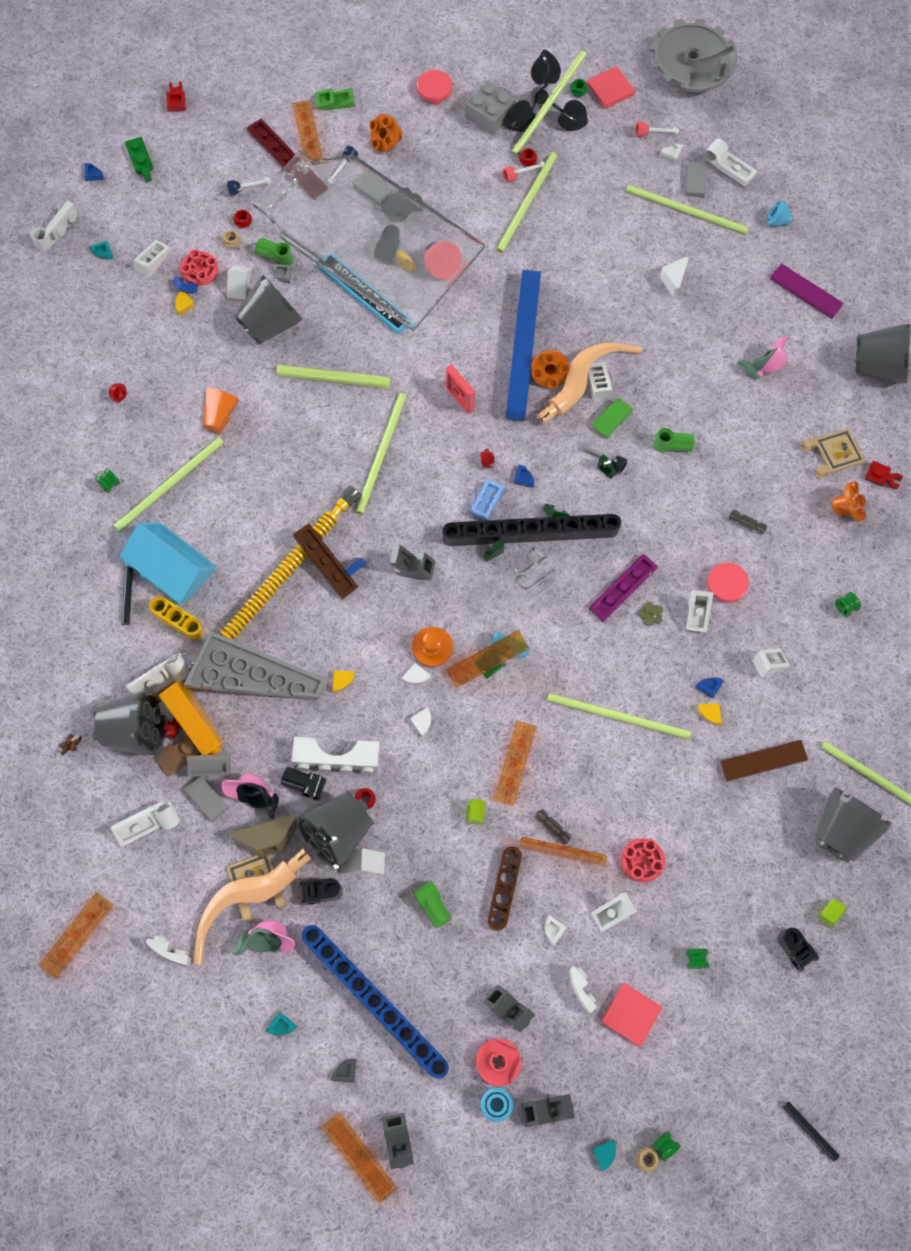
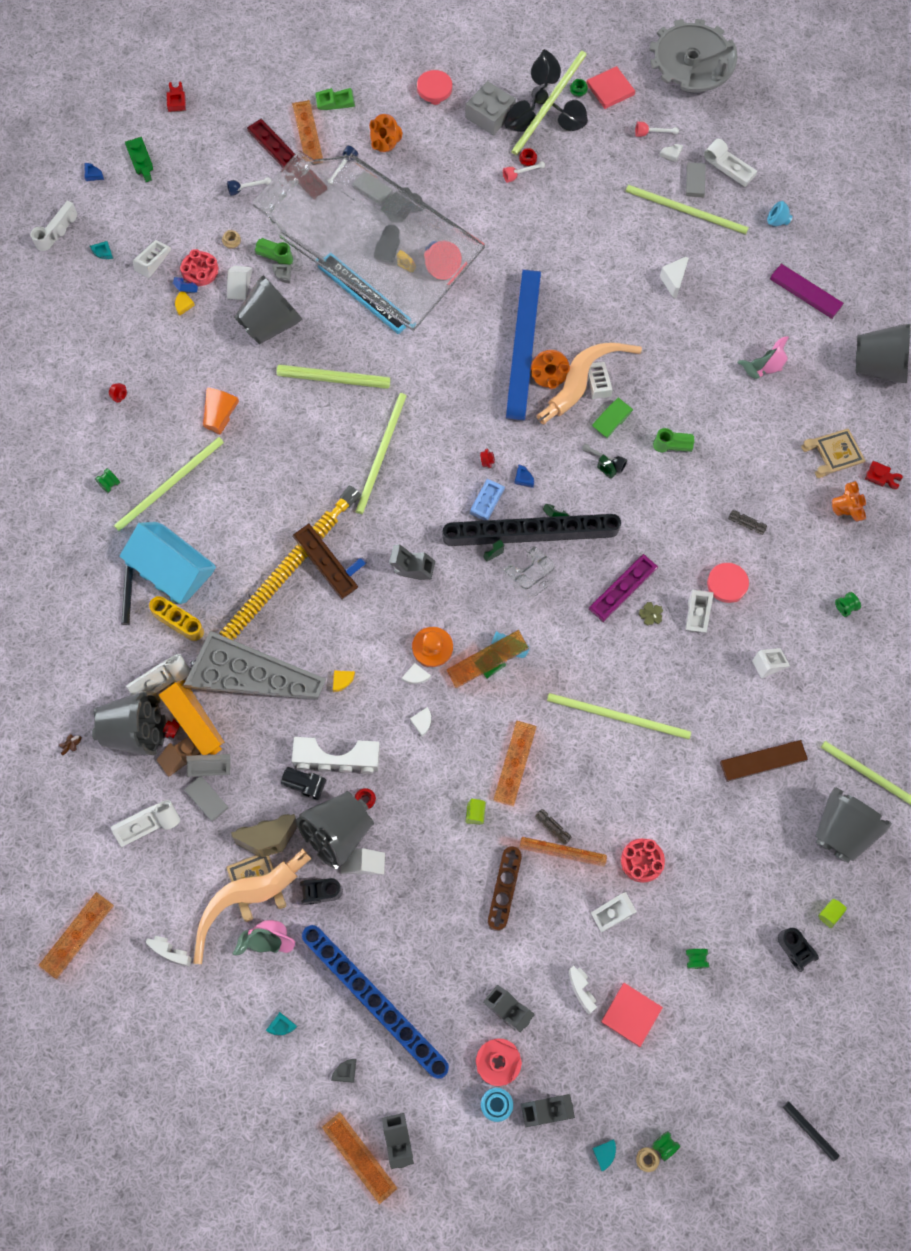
black hair [221,773,279,819] -> none
red plate [233,210,252,228] -> none
bright green piece [412,881,452,929] -> none
coral tile [446,364,475,413] -> none
yellowish green piece [496,152,557,253] -> none
white tile [545,915,567,946] -> none
blue tile [695,677,724,698] -> none
yellow tile [697,703,722,725] -> none

